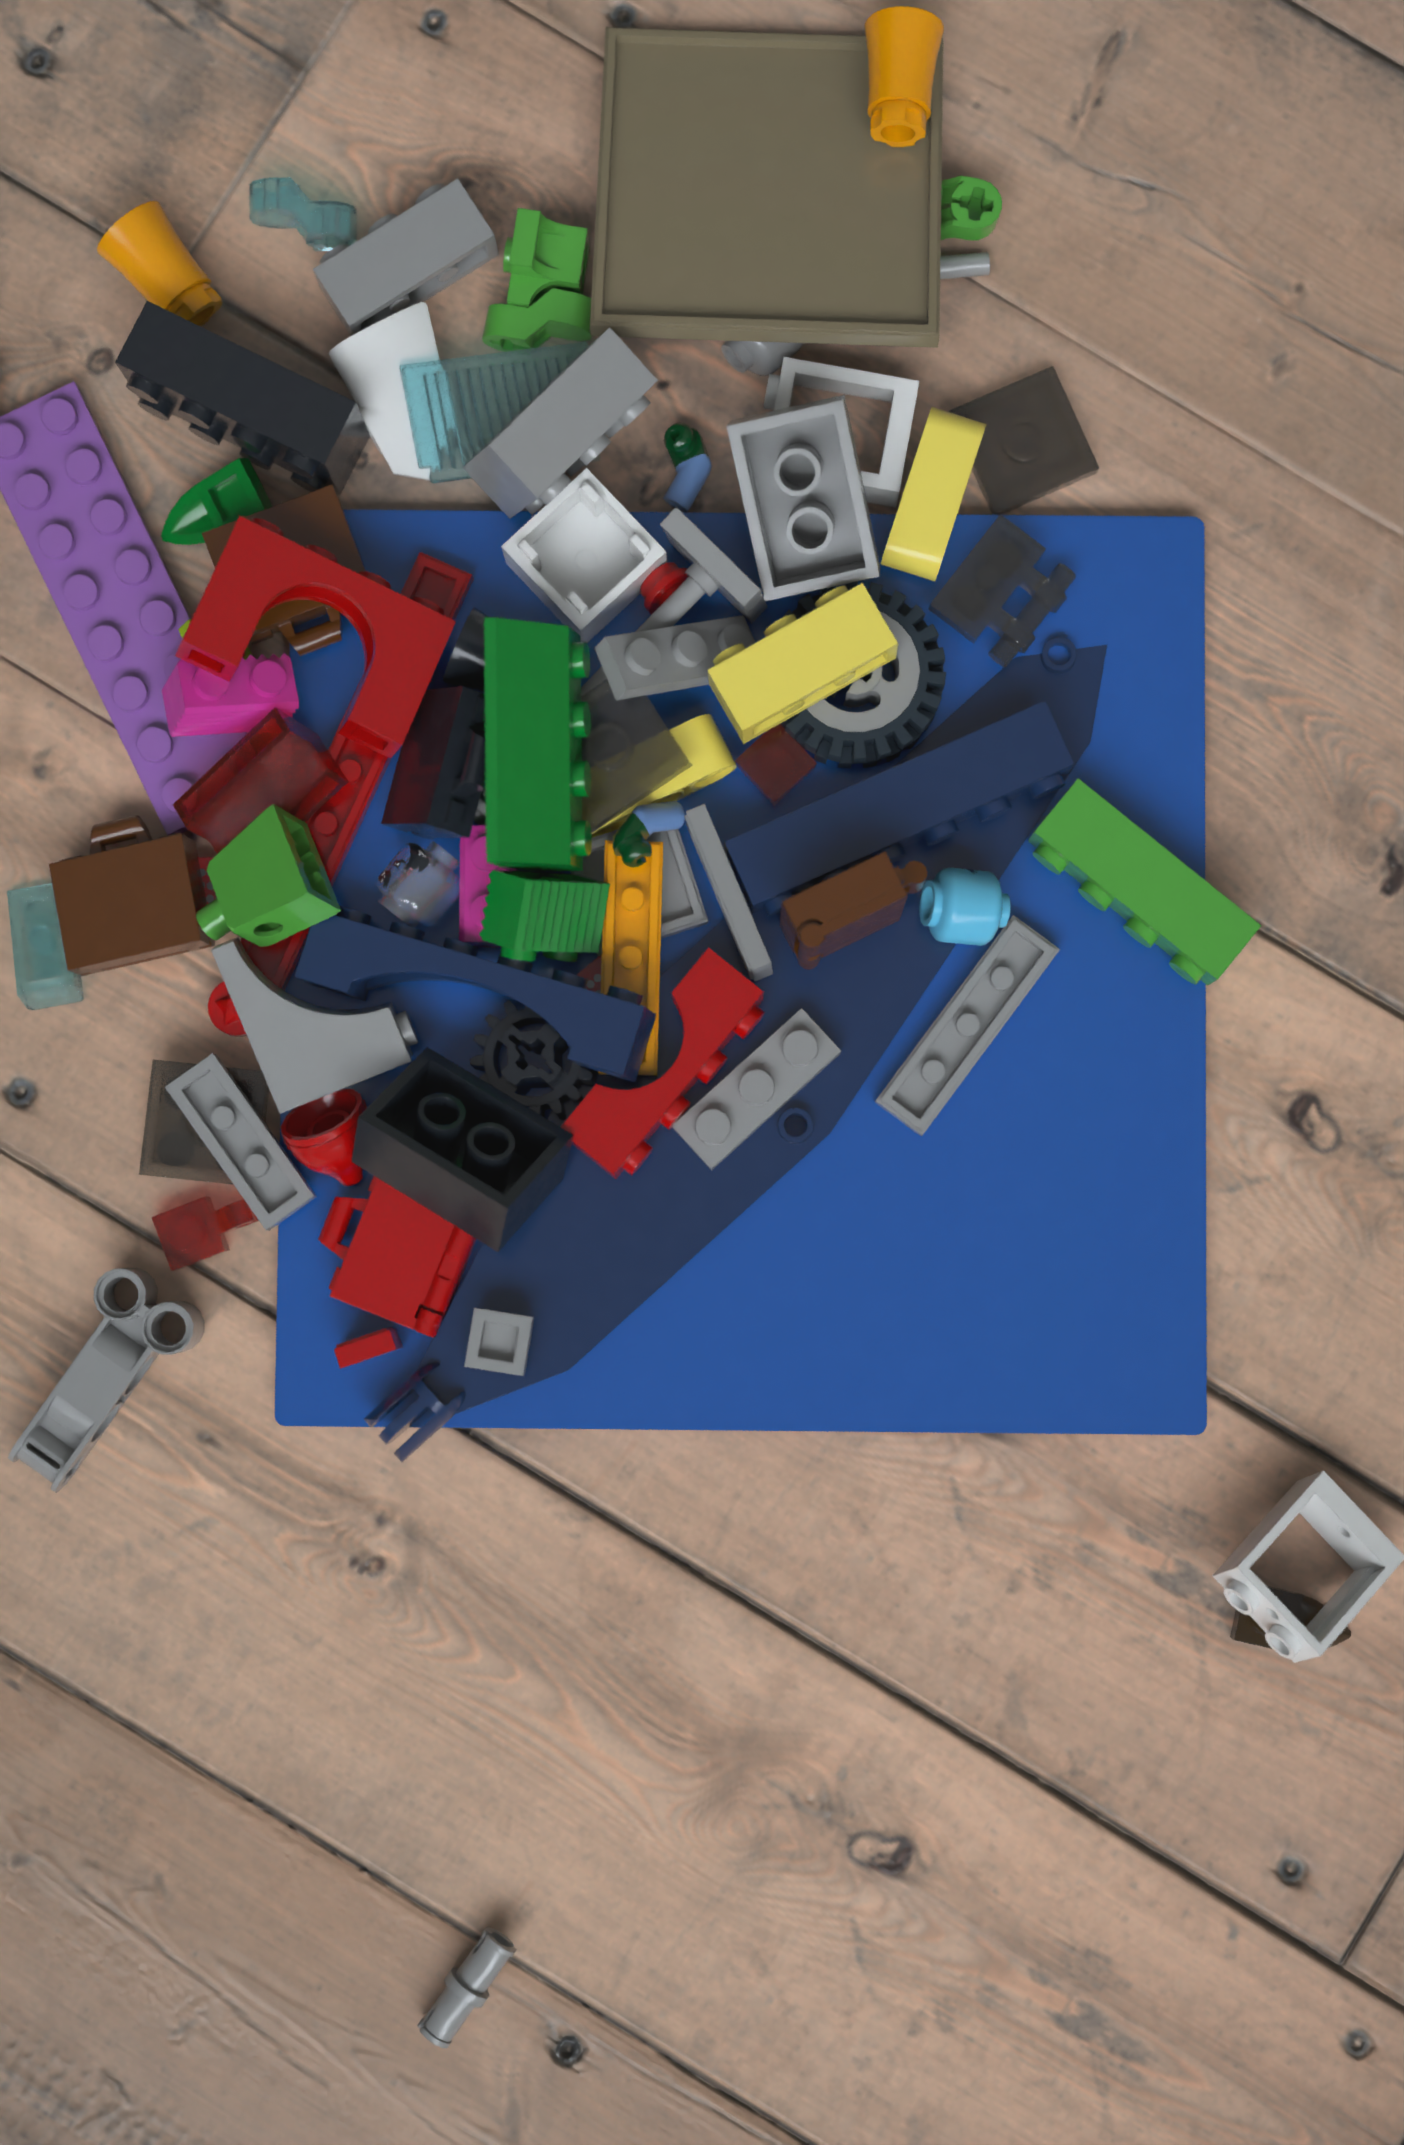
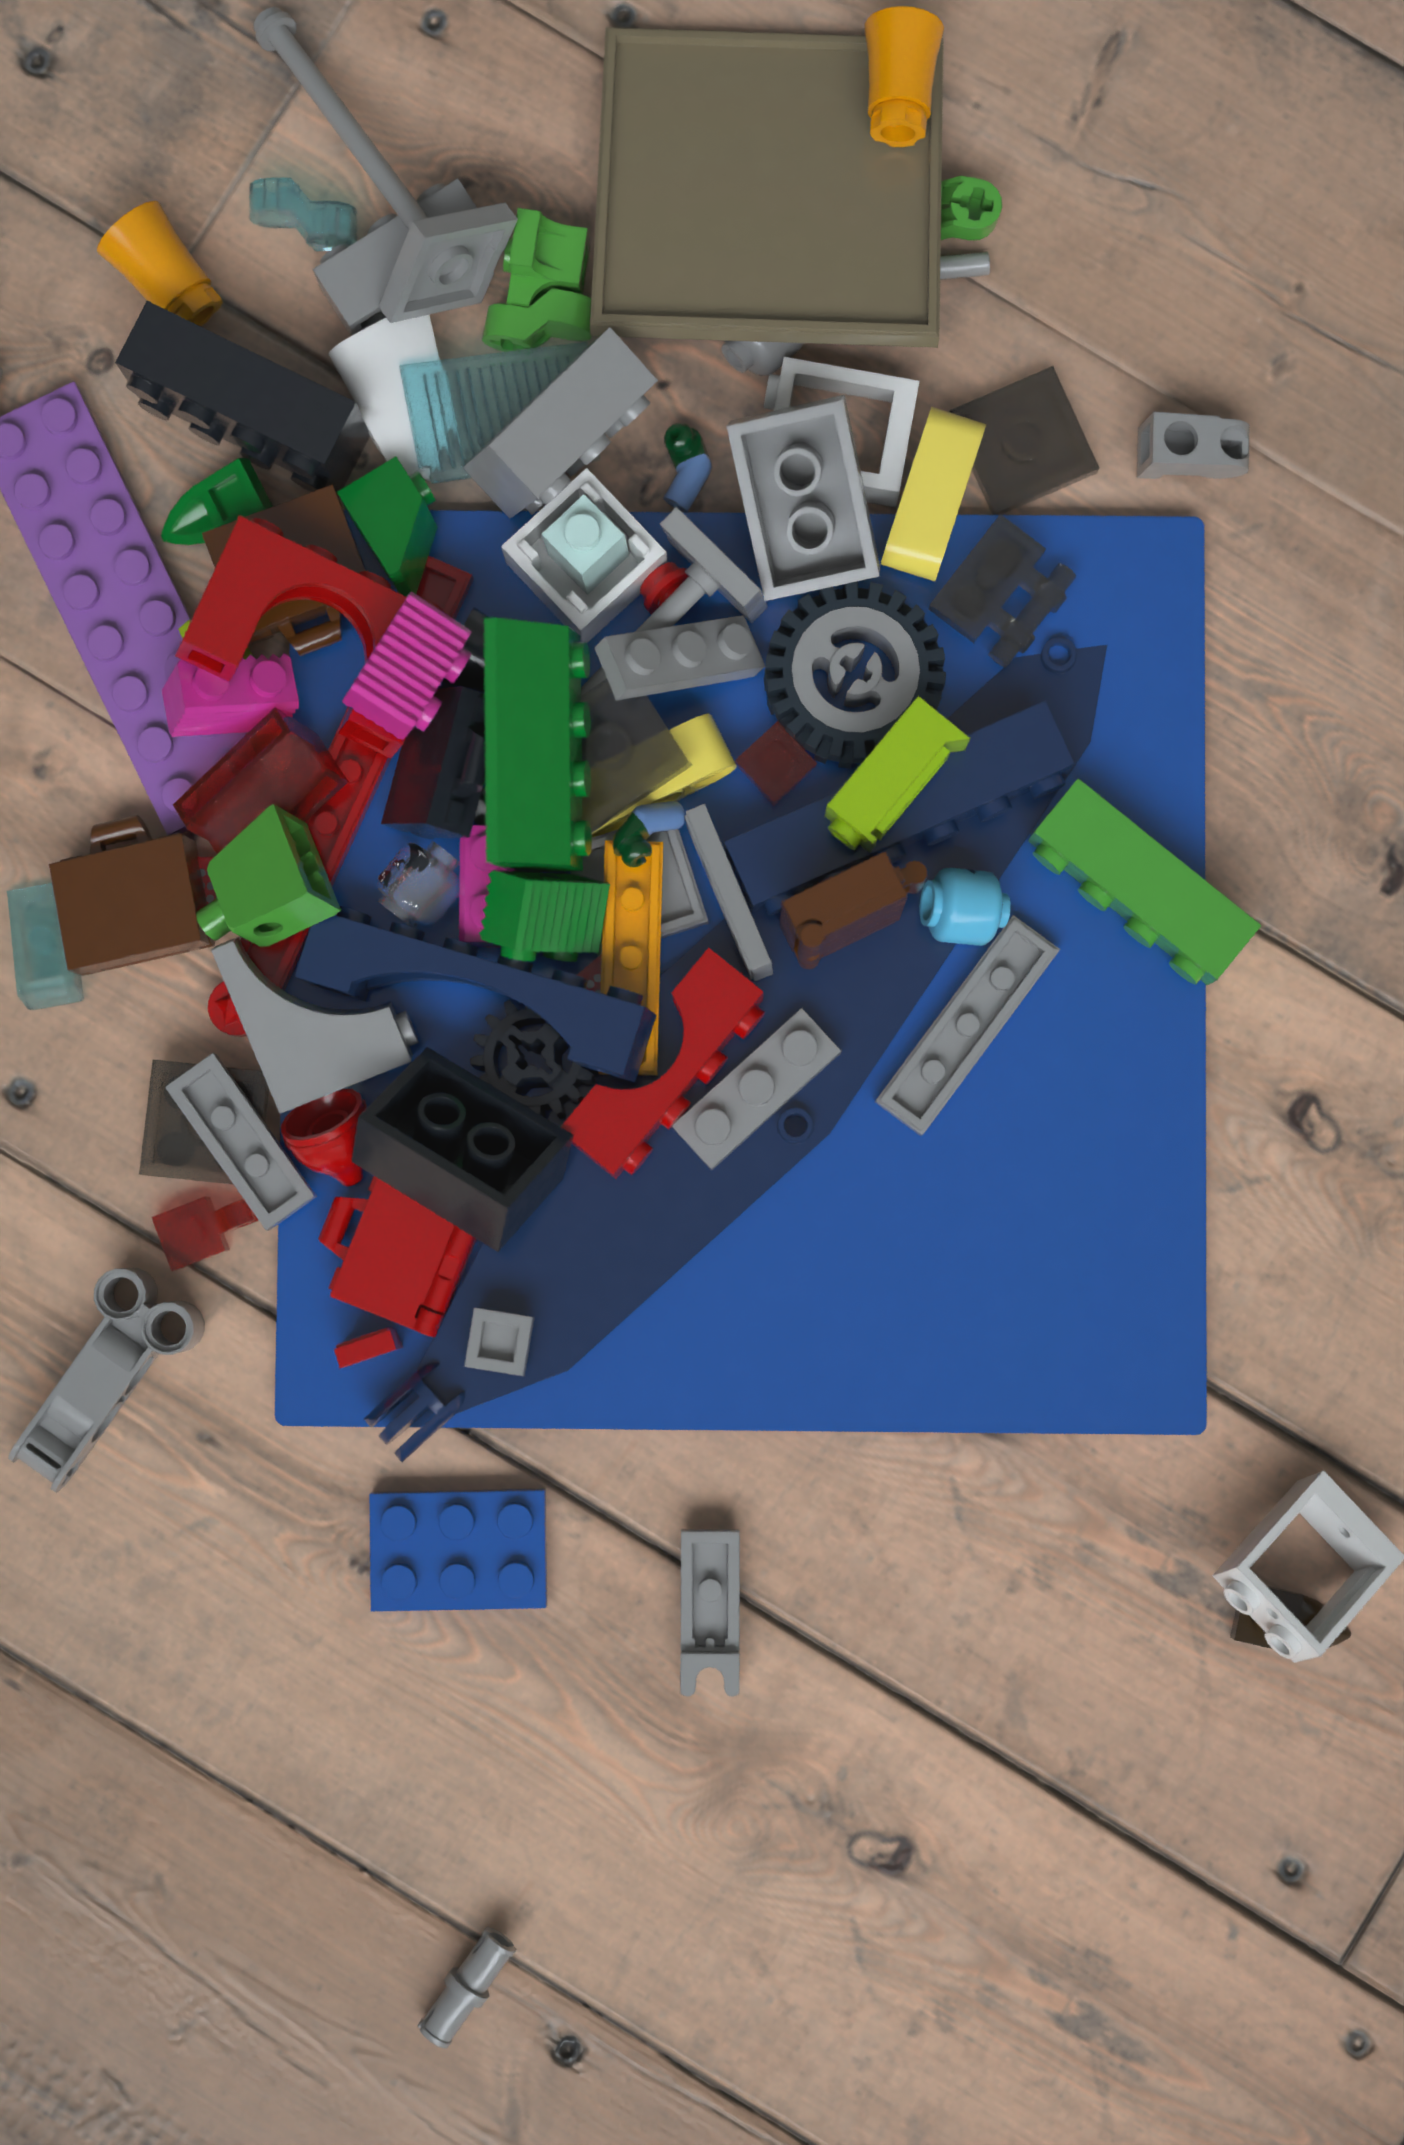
light yellow brick [707,583,898,744] -> none
none -> light grey tile [253,7,518,323]
none -> green slope [337,456,438,597]
none -> dark pink brick [342,592,472,740]
none -> blue plate [369,1489,547,1612]
none -> light aqua brick [541,494,629,595]
none -> light grey plate [680,1529,740,1697]
none -> lime window [825,696,970,853]
none -> light grey leg [1137,412,1250,479]

